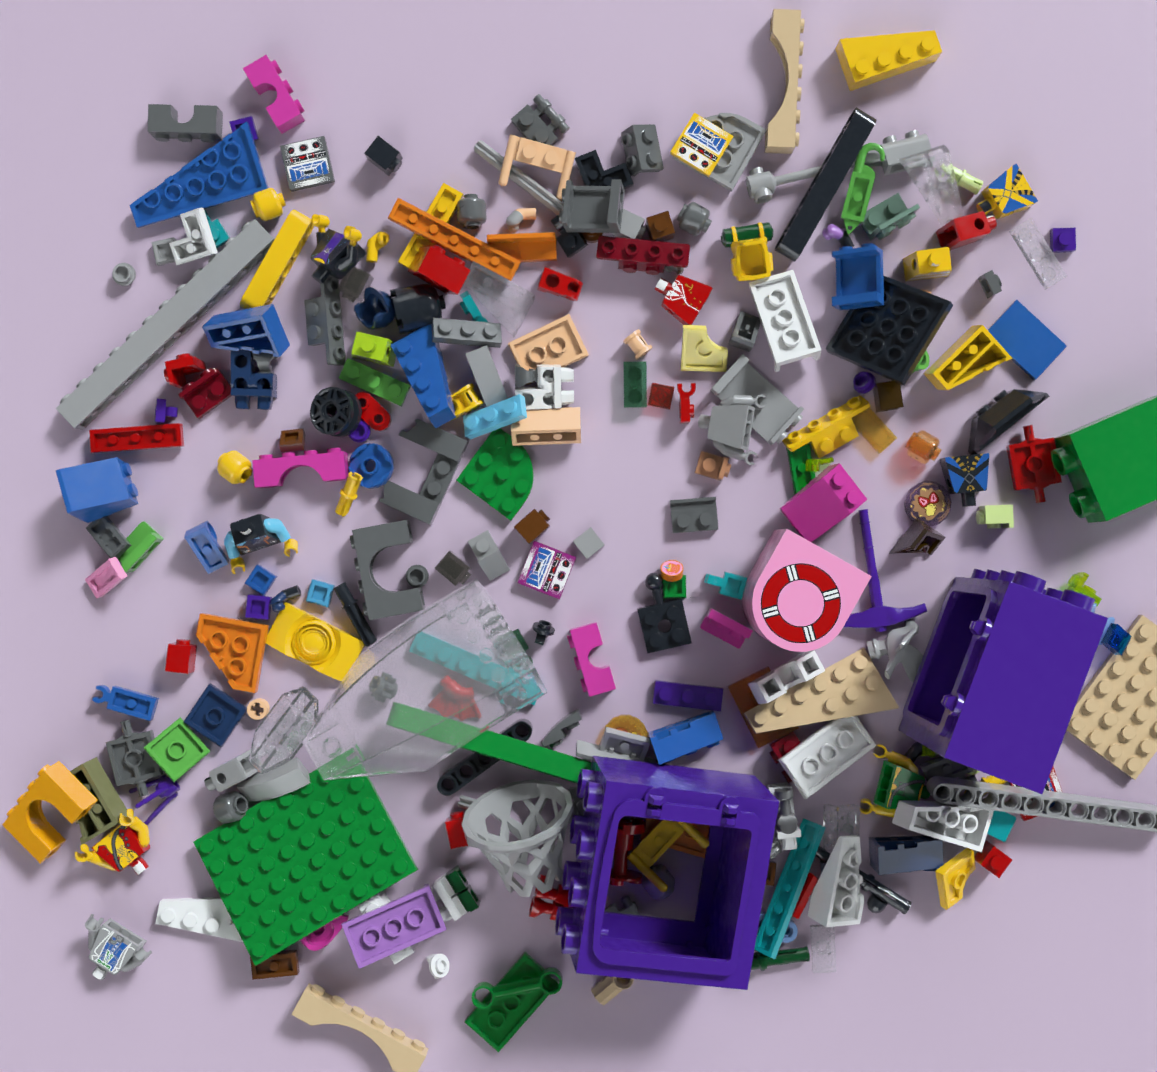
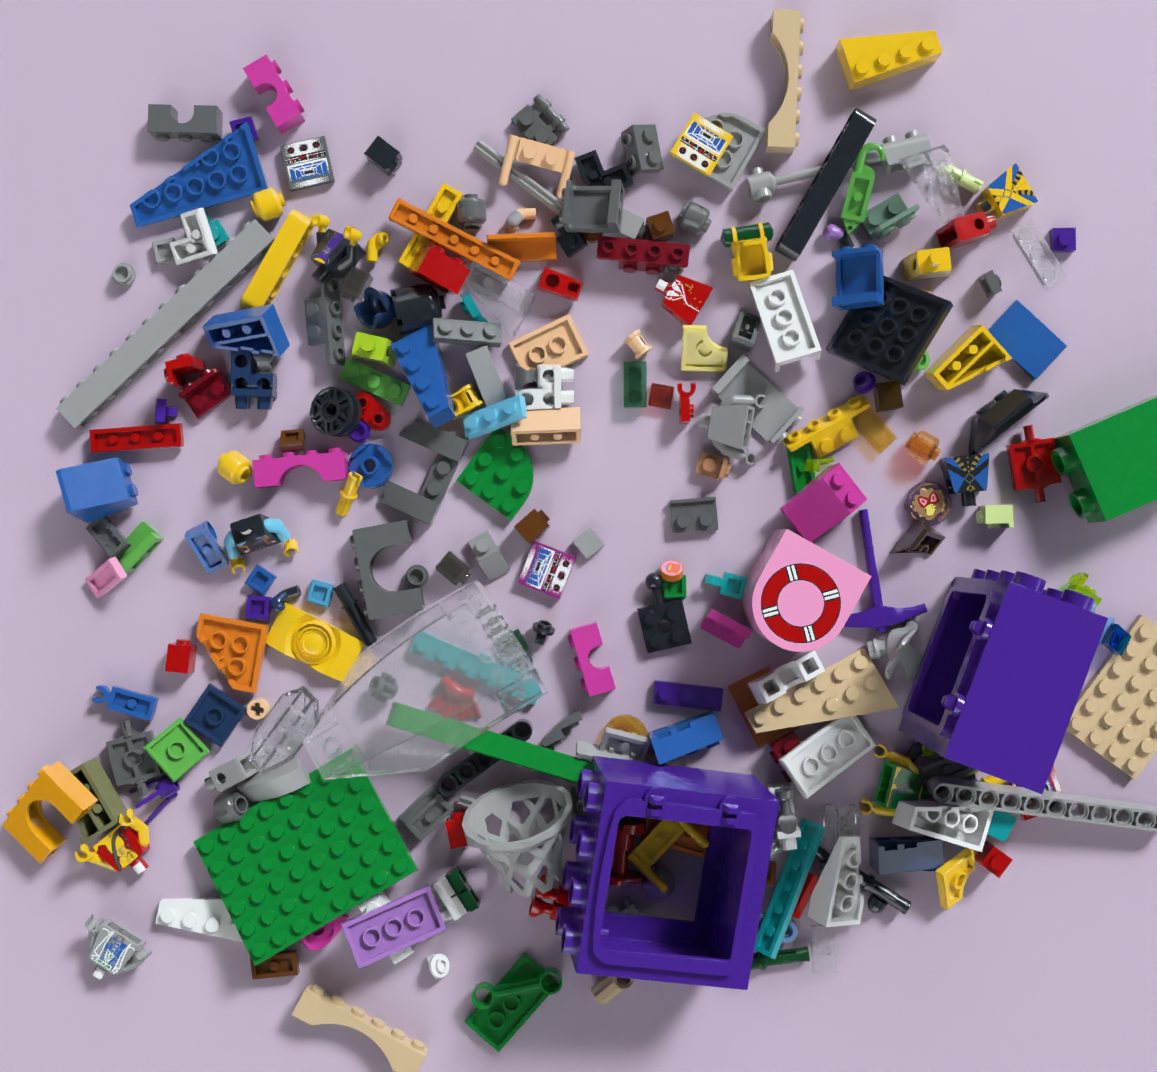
none -> dark grey plate [398,785,455,841]

